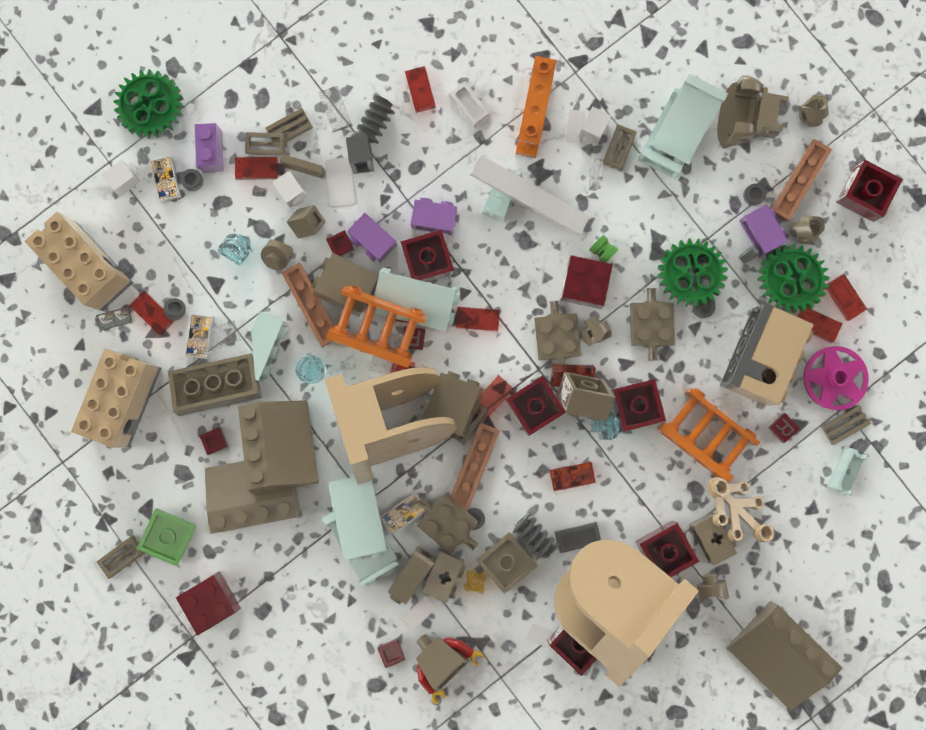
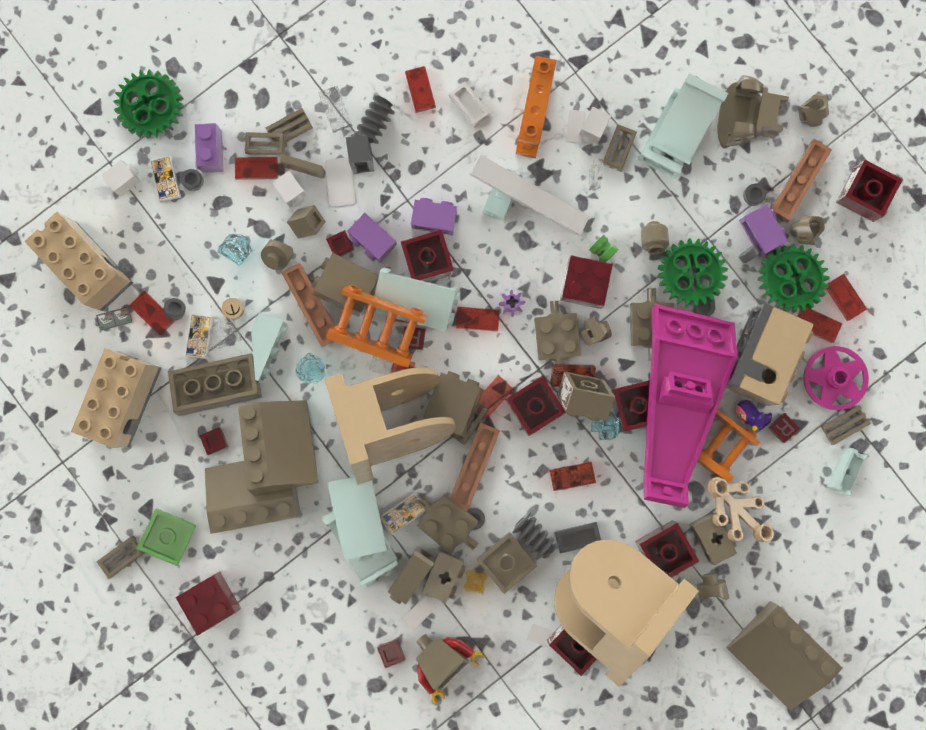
none -> tan tile [222,298,244,320]
none -> medium lavender gear [499,290,526,317]
none -> dark tan head [641,221,669,255]
none -> dark pink wing [643,304,738,508]
none -> dark purple animal [735,400,772,434]

